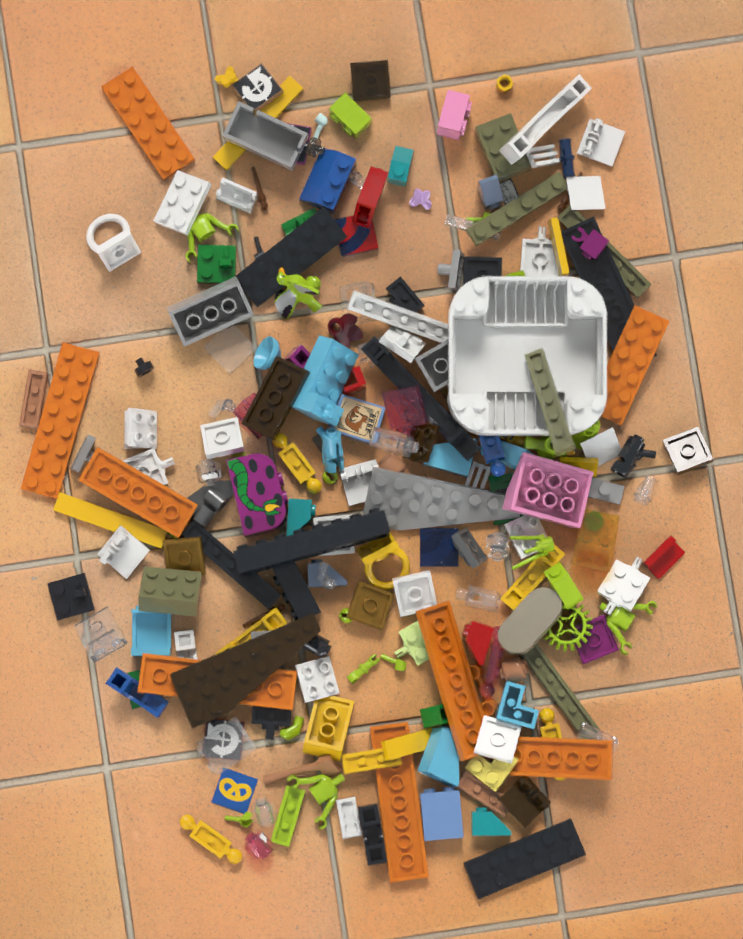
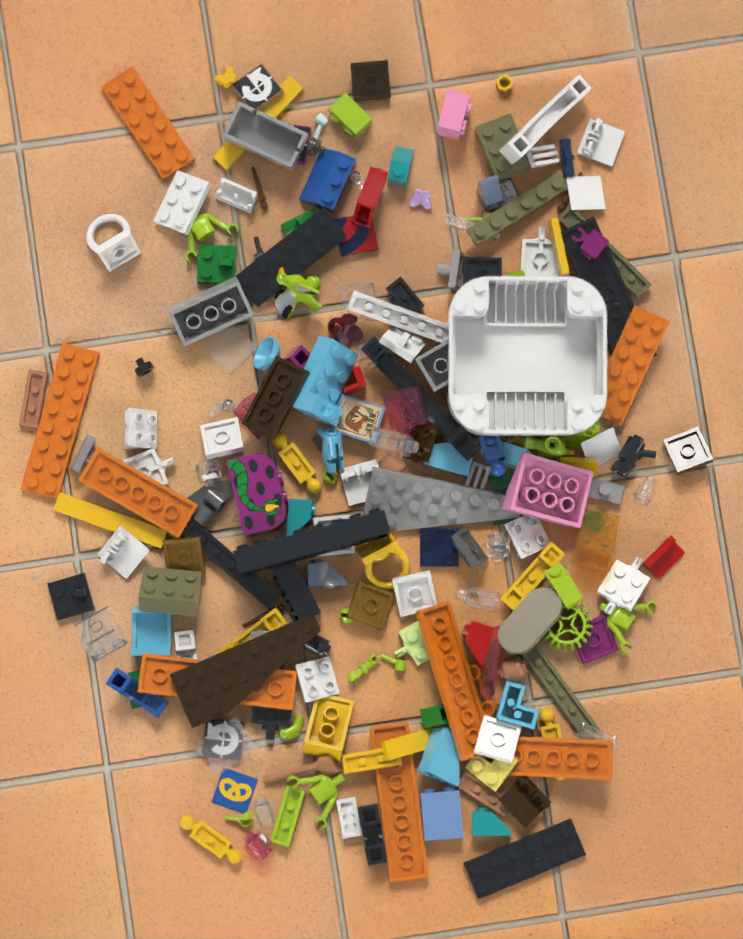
lime plant [510,534,554,570] -> none
olive plate [525,348,575,456] -> none

